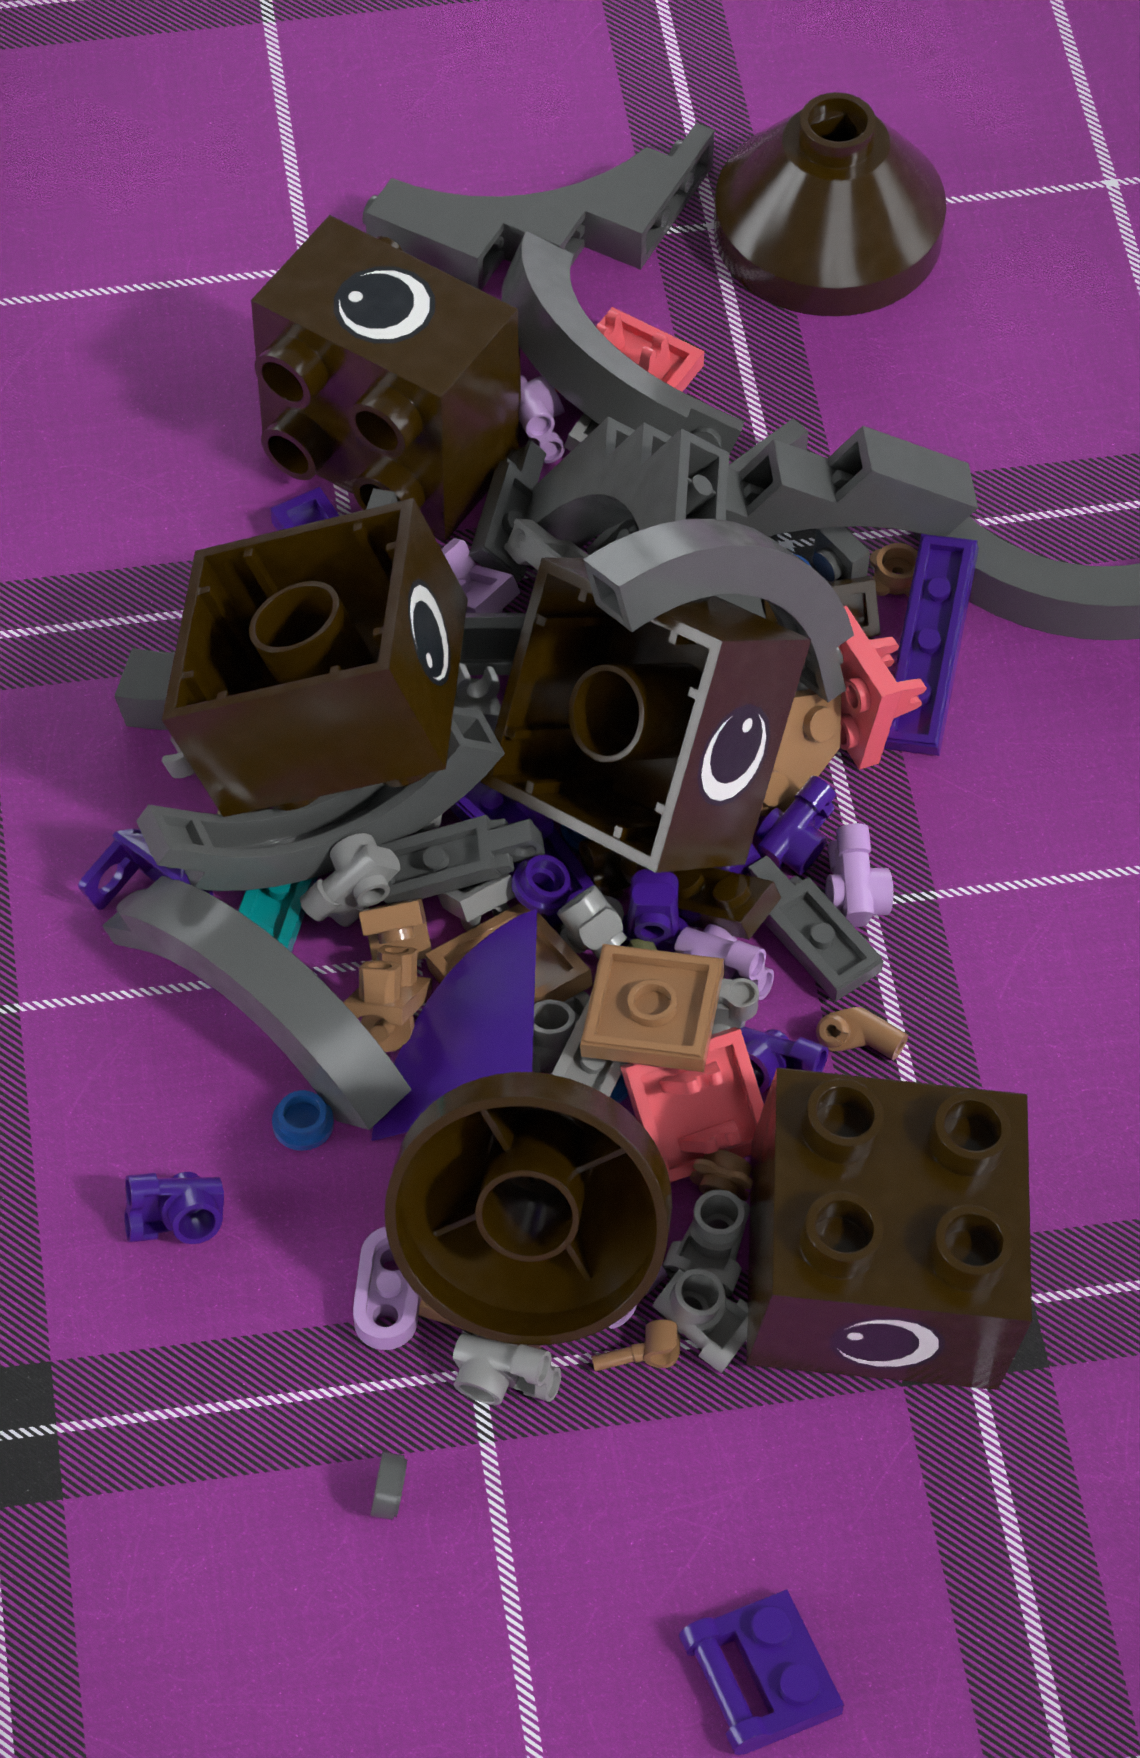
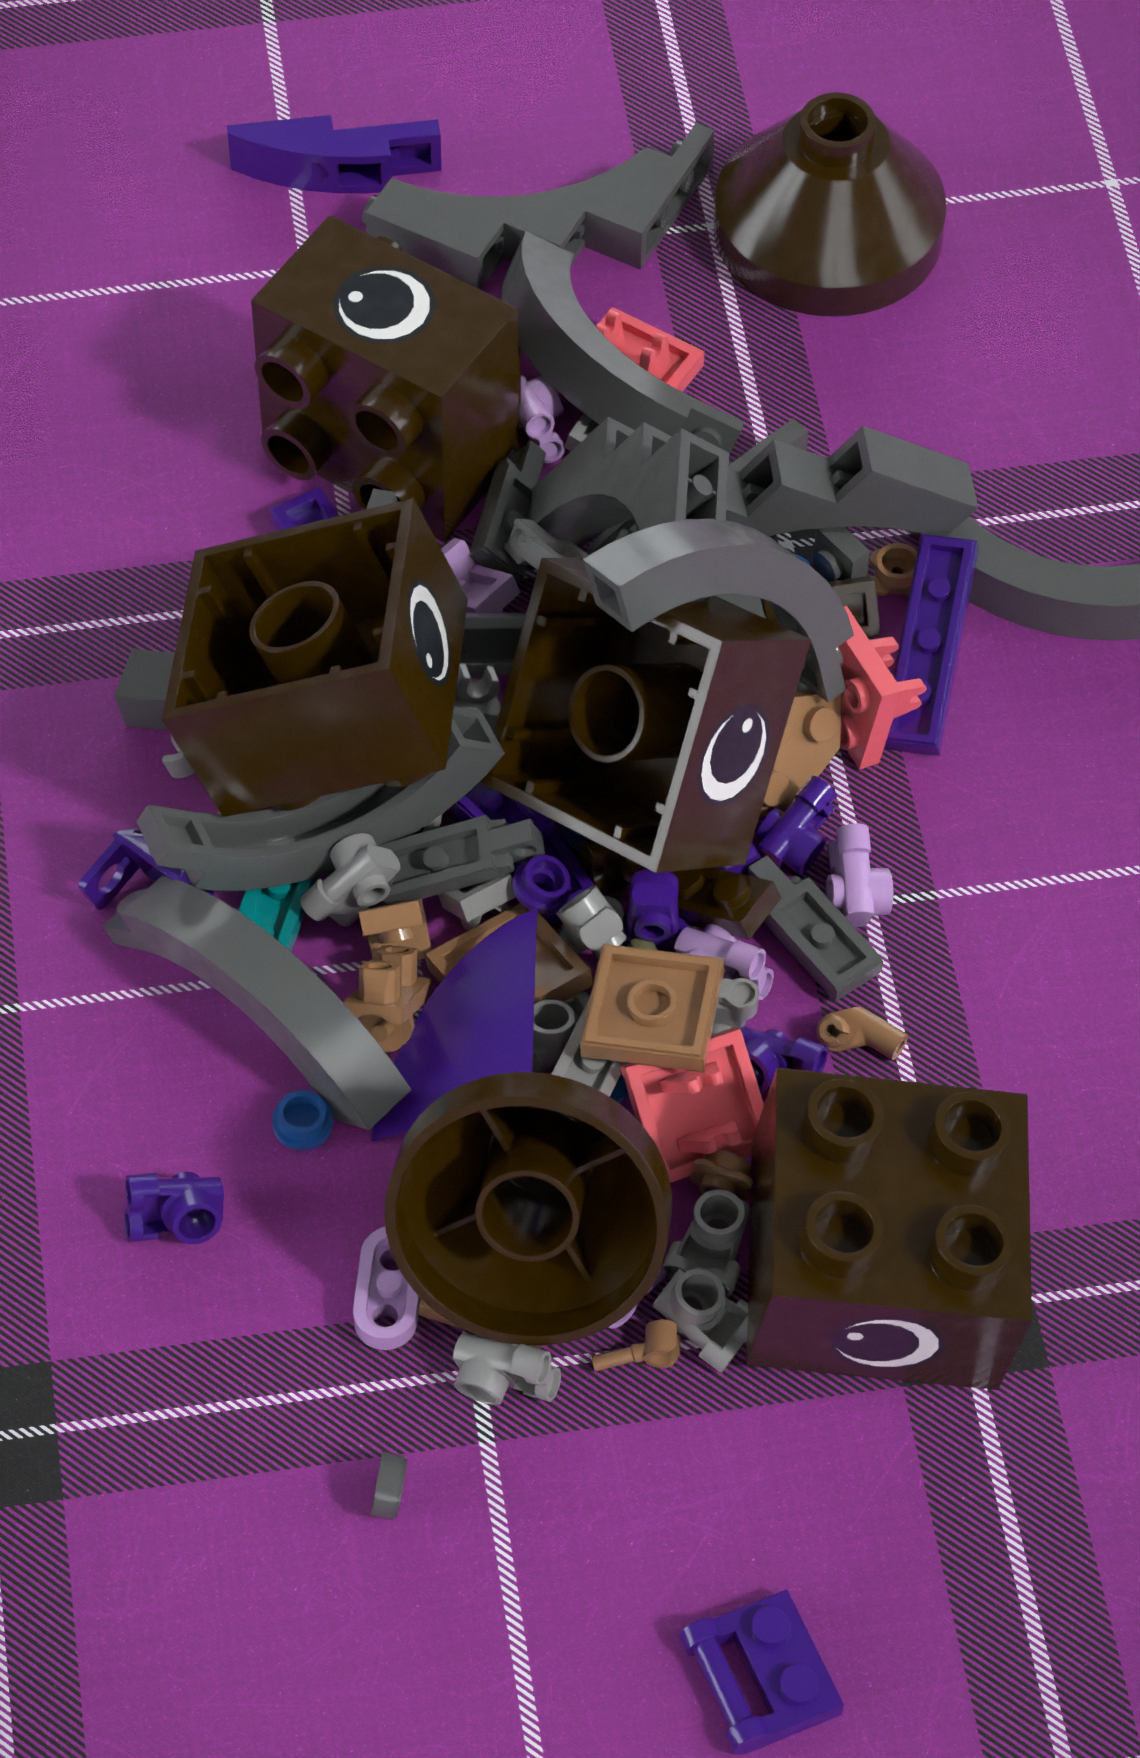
none -> dark purple slope [227,115,442,194]

